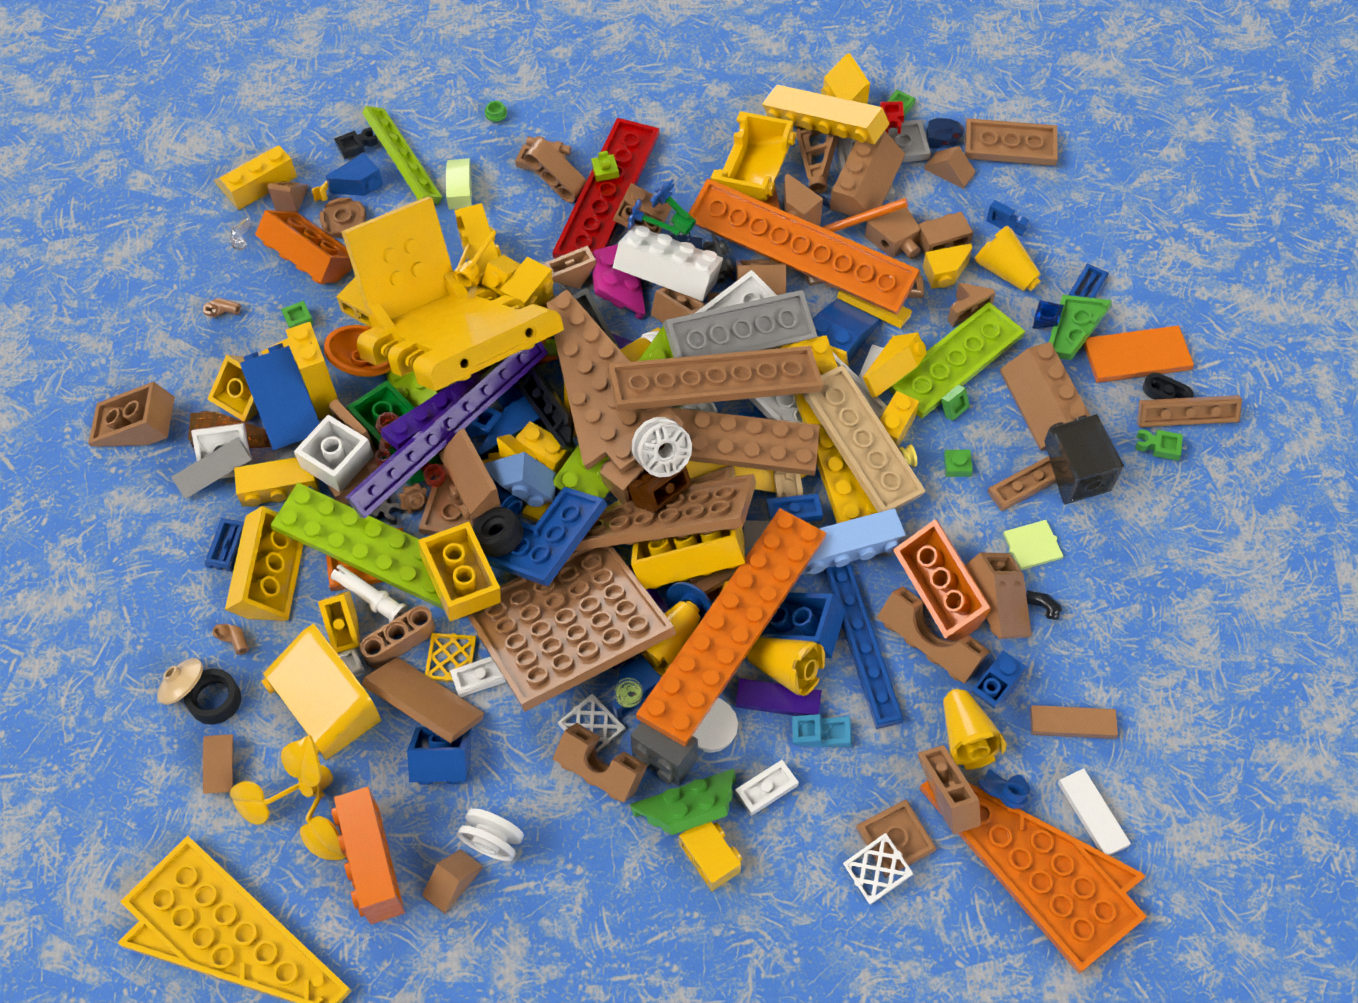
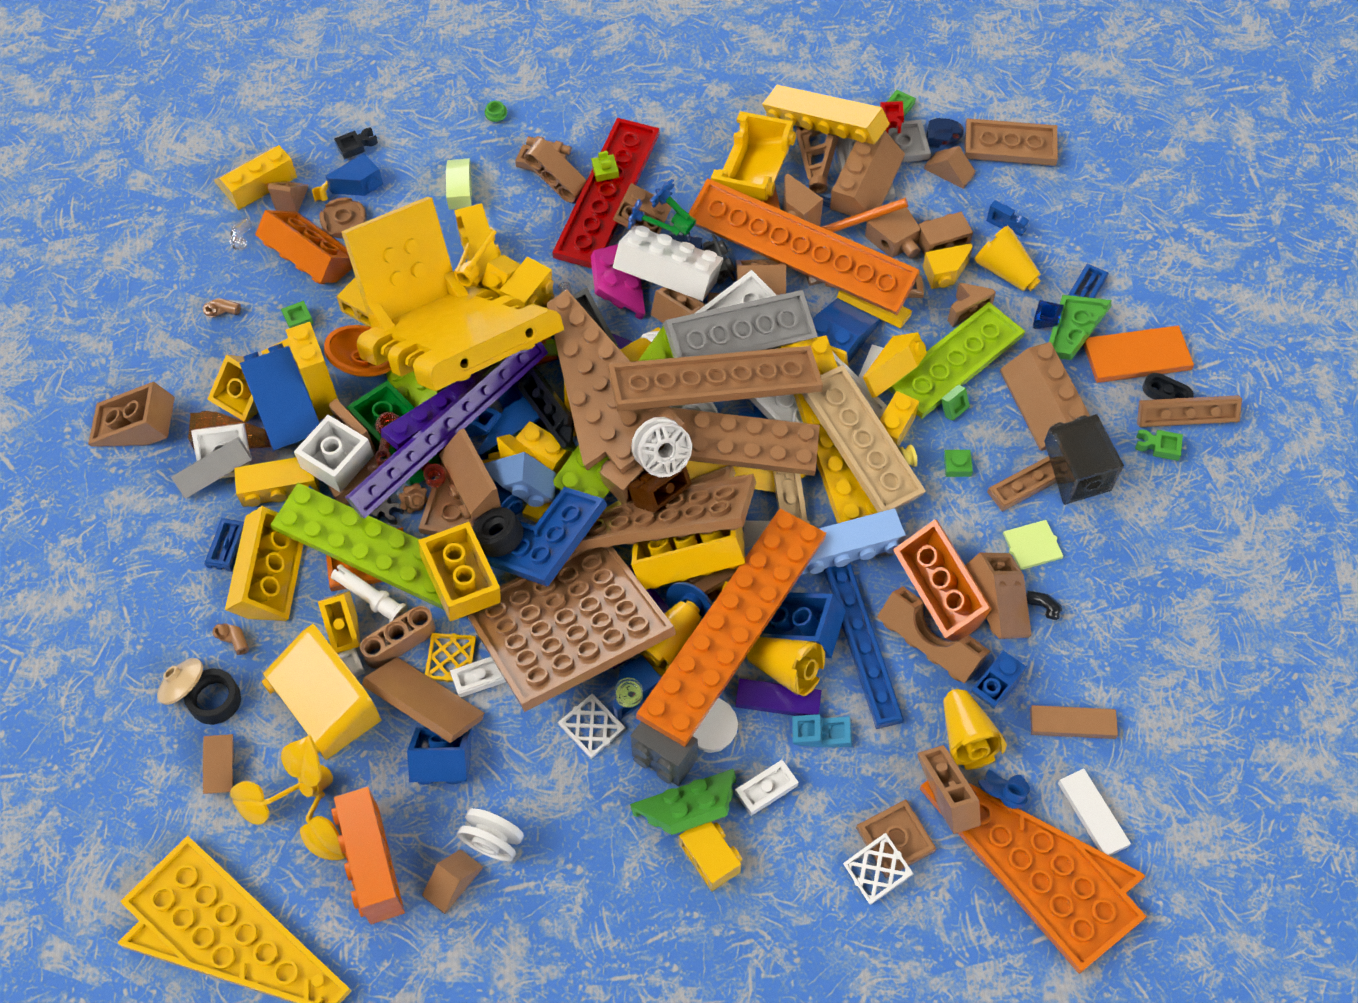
lime plate [362,106,442,204] -> none
medium nougat slope [544,246,597,289] -> none
medium nougat arch [552,723,648,803] -> none
blue plate [766,493,823,522] -> none
yellow slope [821,53,870,104] -> none

